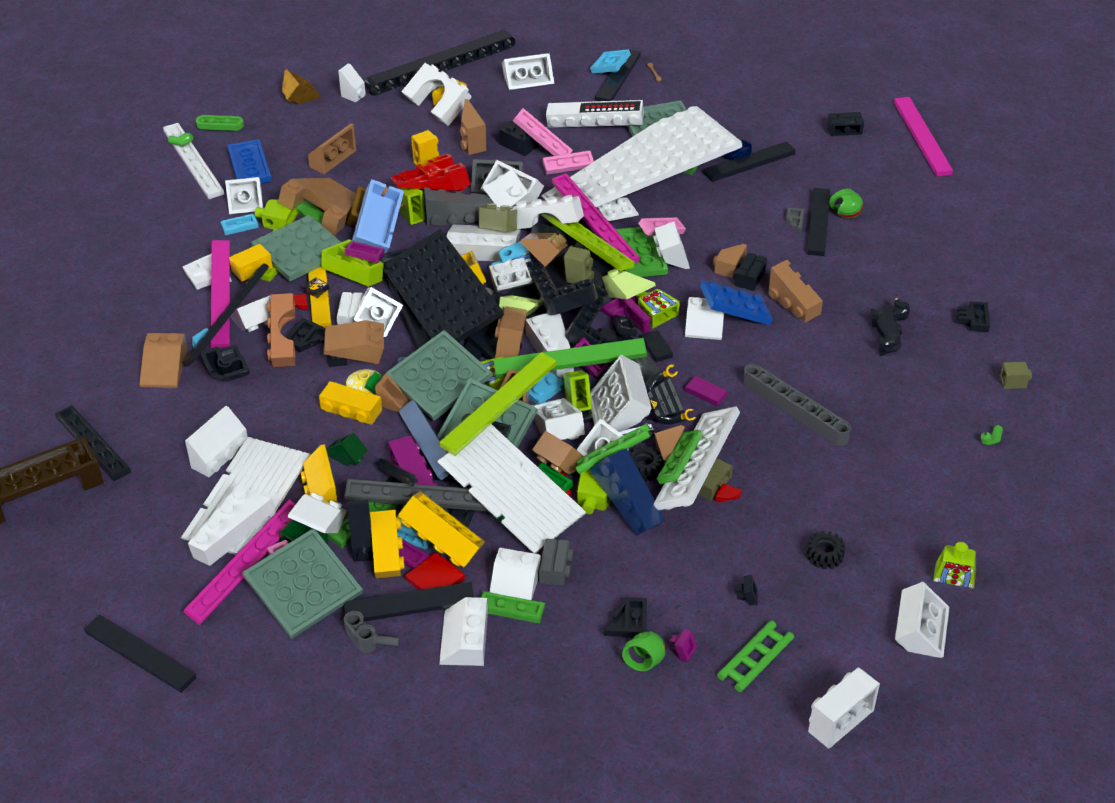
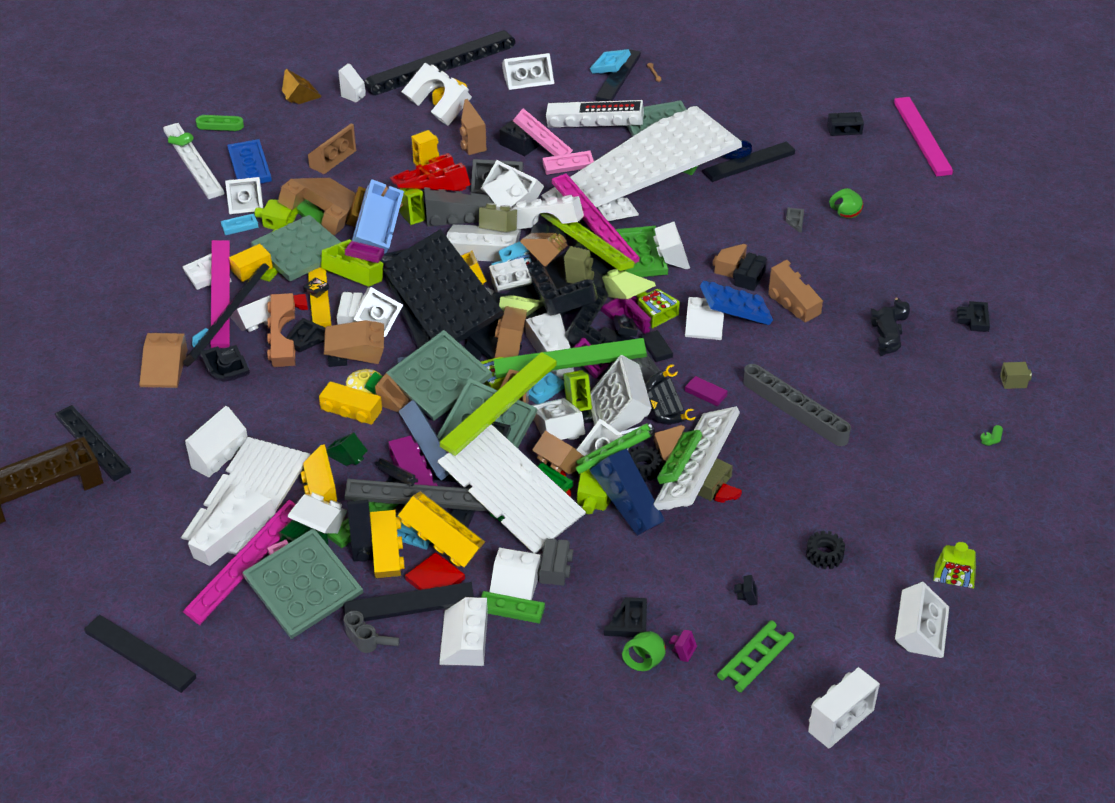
magenta tile [398,536,429,570] -> none
bright pink plate [638,217,686,235] -> none
black tile [807,188,831,256] -> none

